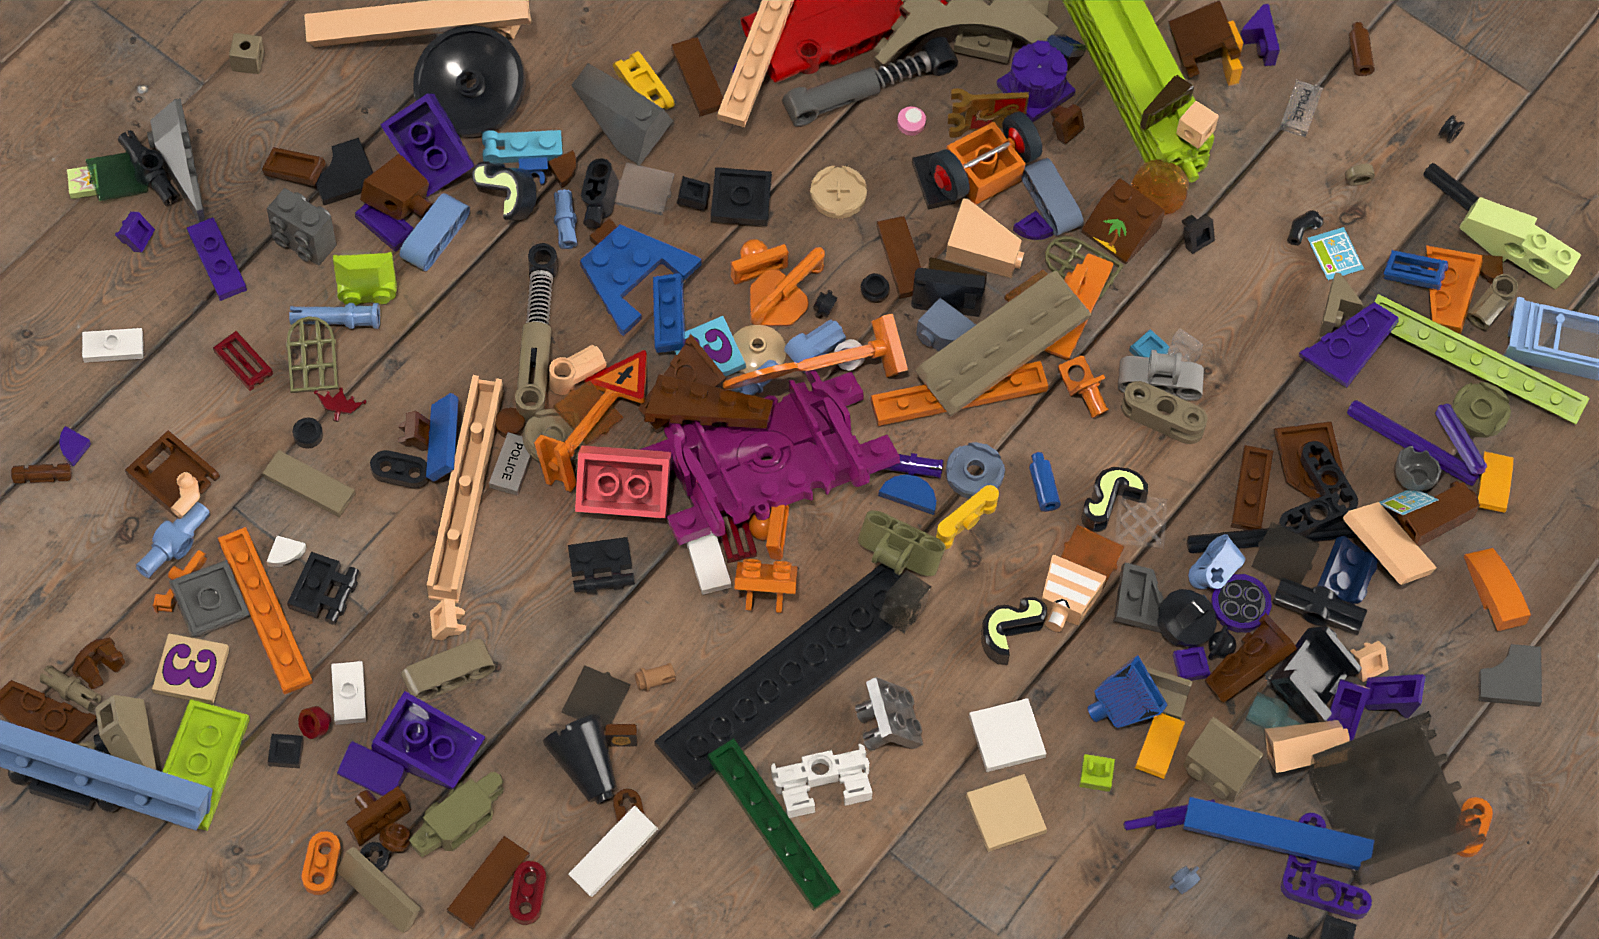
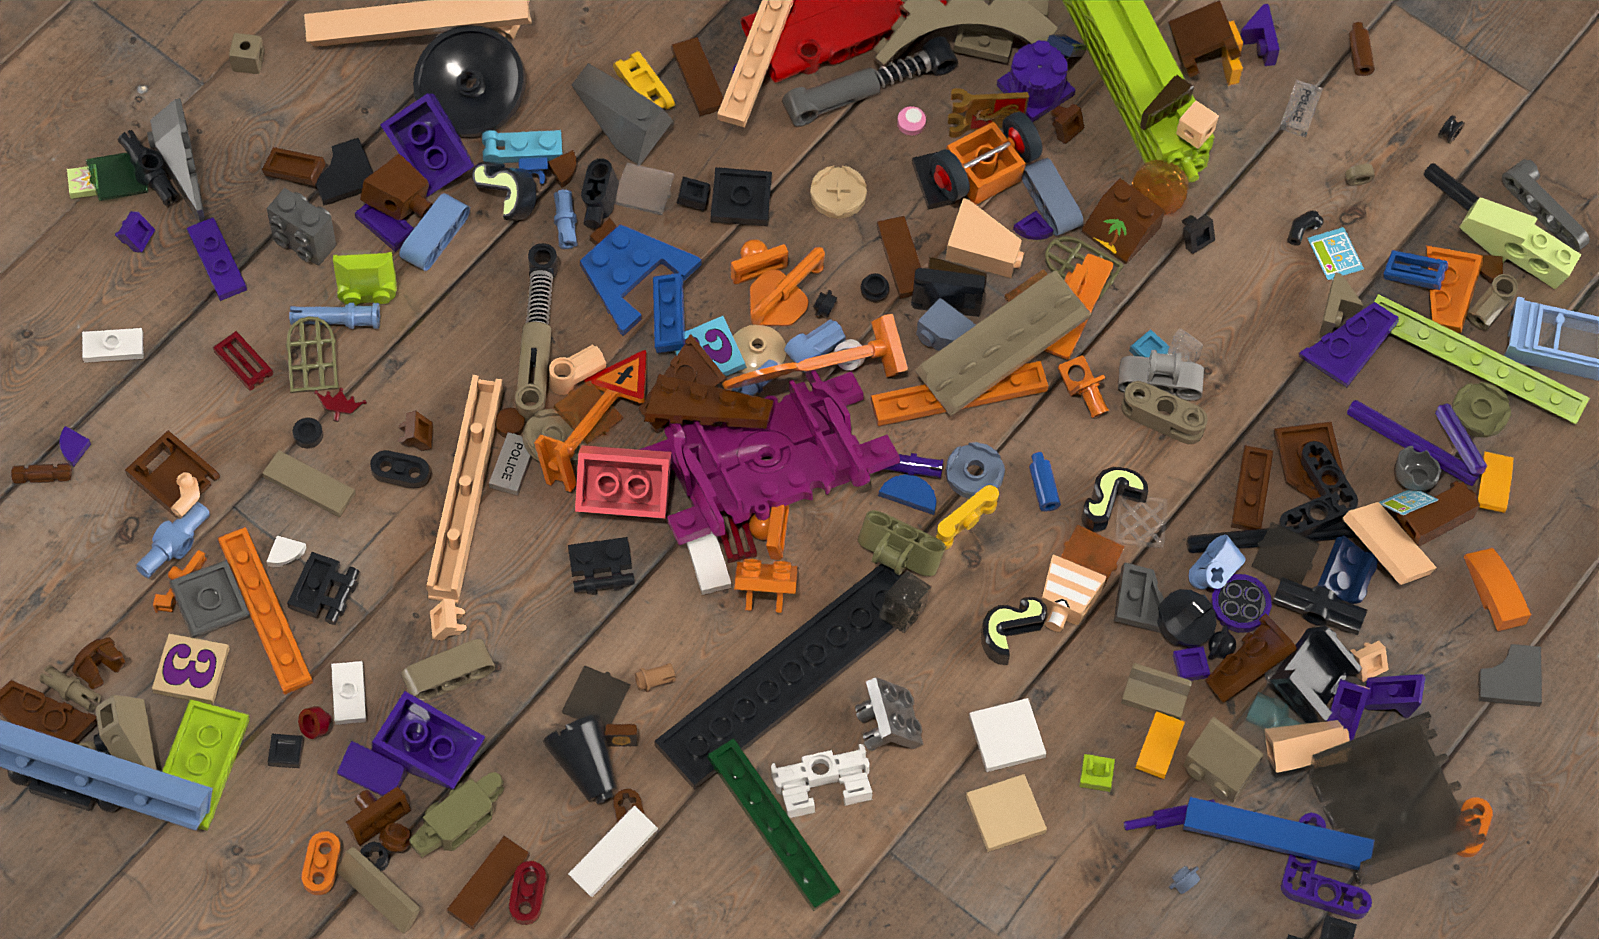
blue tile [426,393,459,481] -> none
blue torso [1088,655,1168,728] -> none
none -> dark grey beam [1502,159,1590,252]

